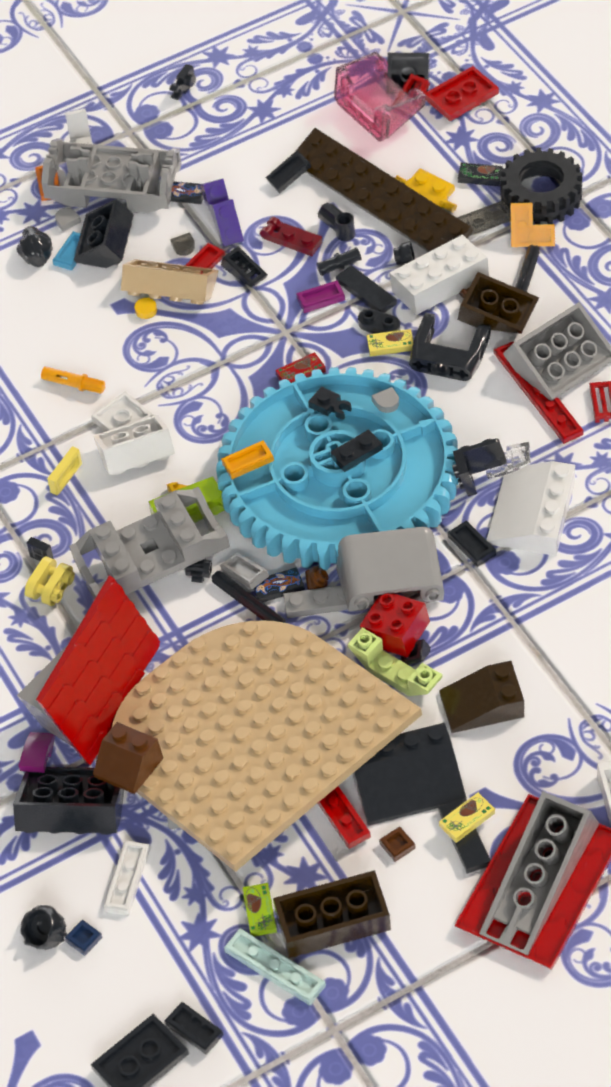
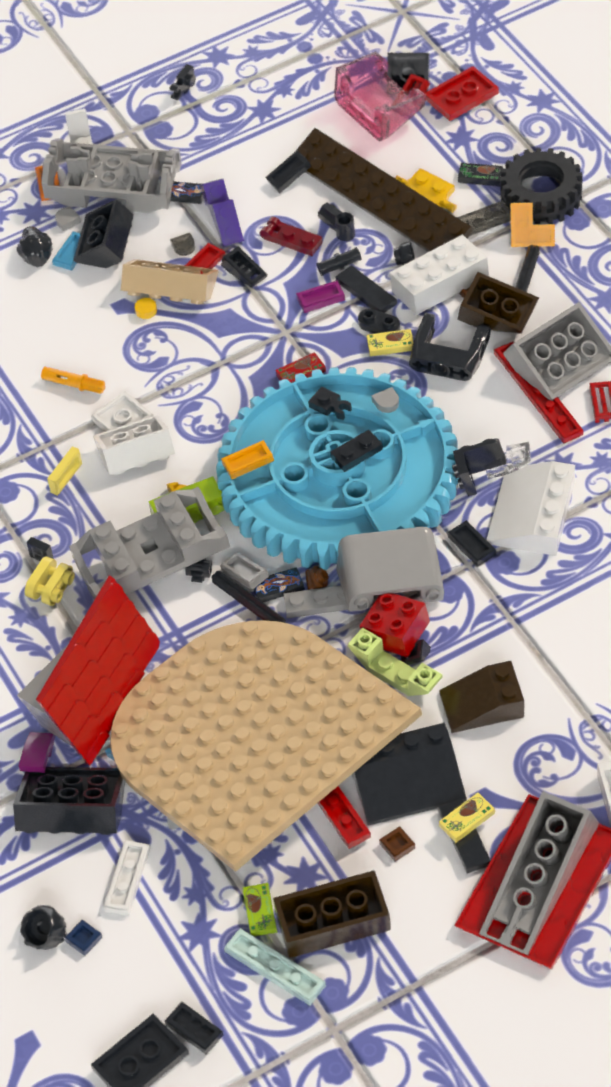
reddish brown slope [93,722,164,794] -> none

